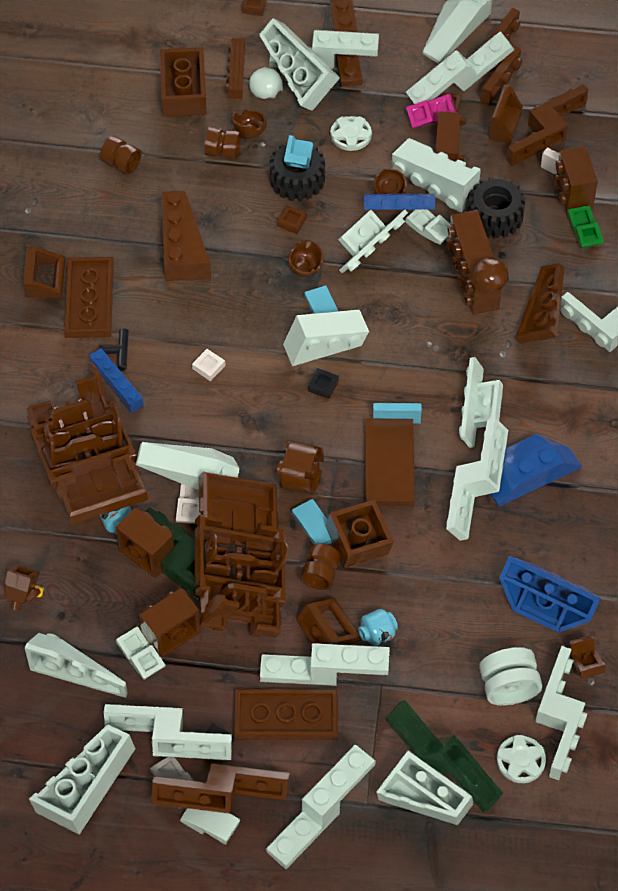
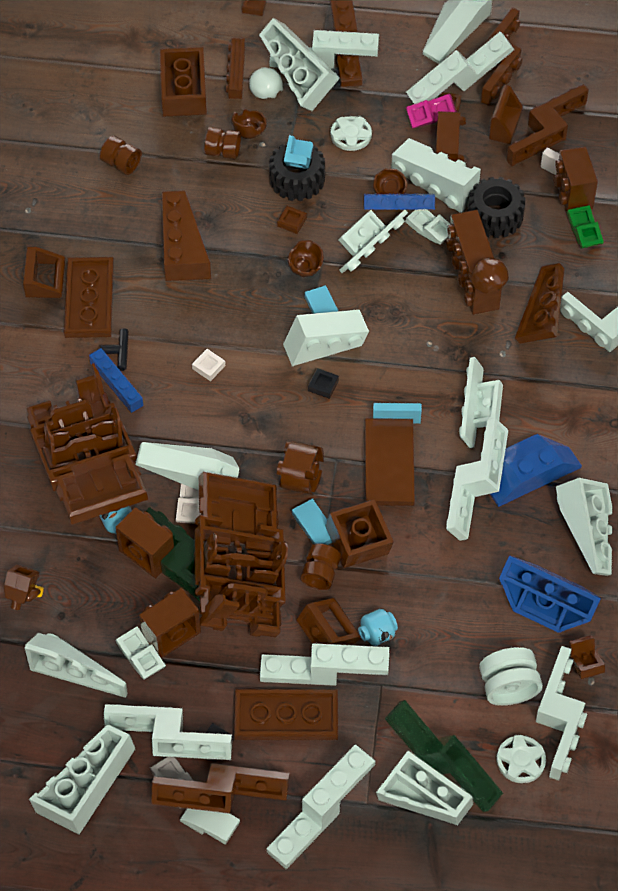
none -> light aqua wedge [556,478,612,576]

